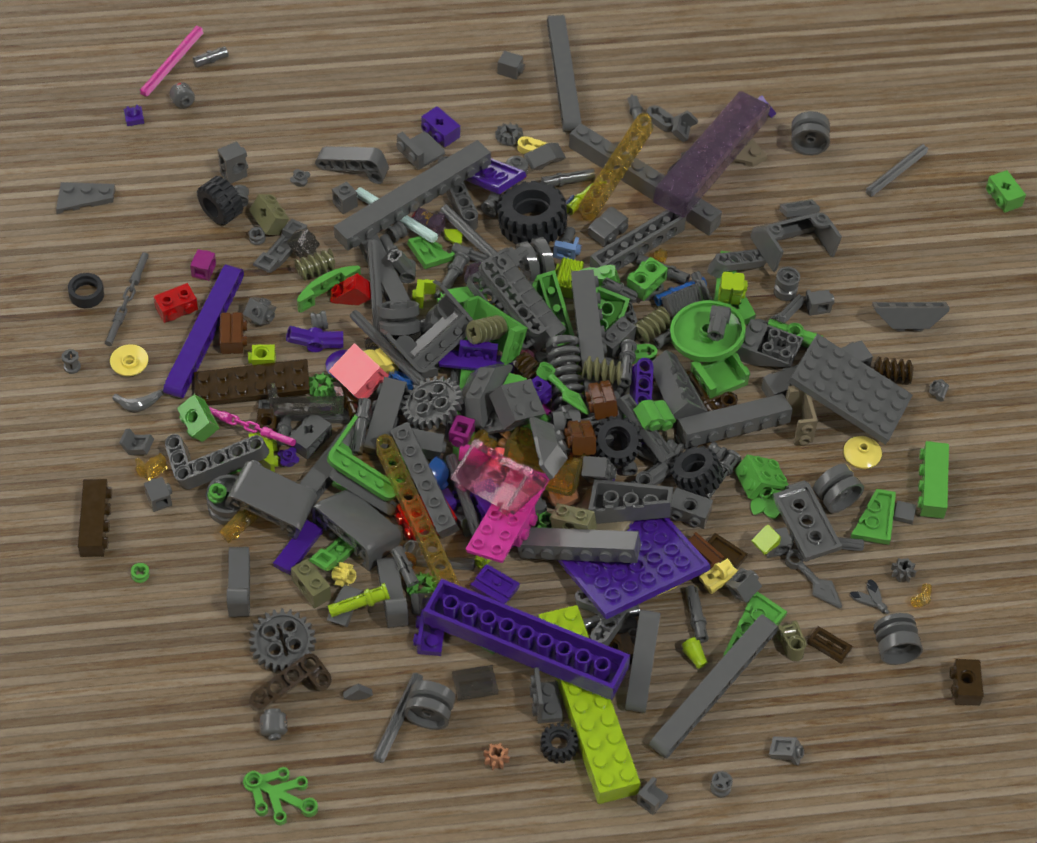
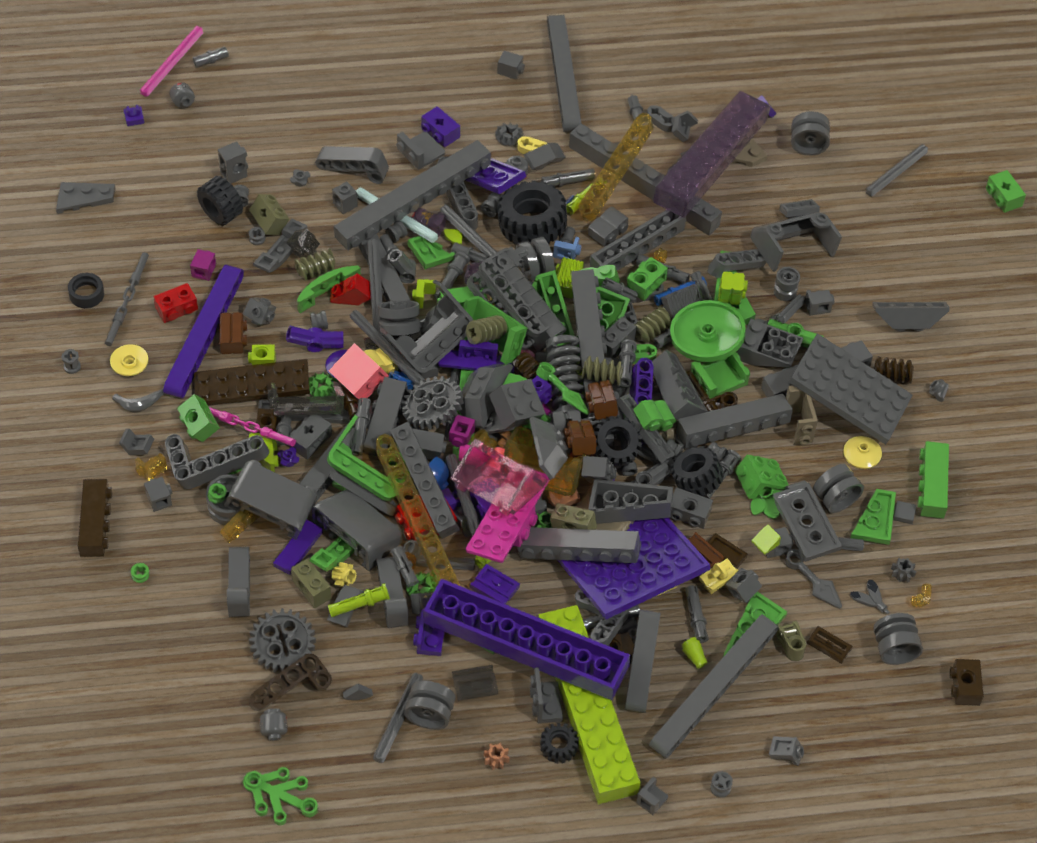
dark grey piece [707,305,731,341] -> none

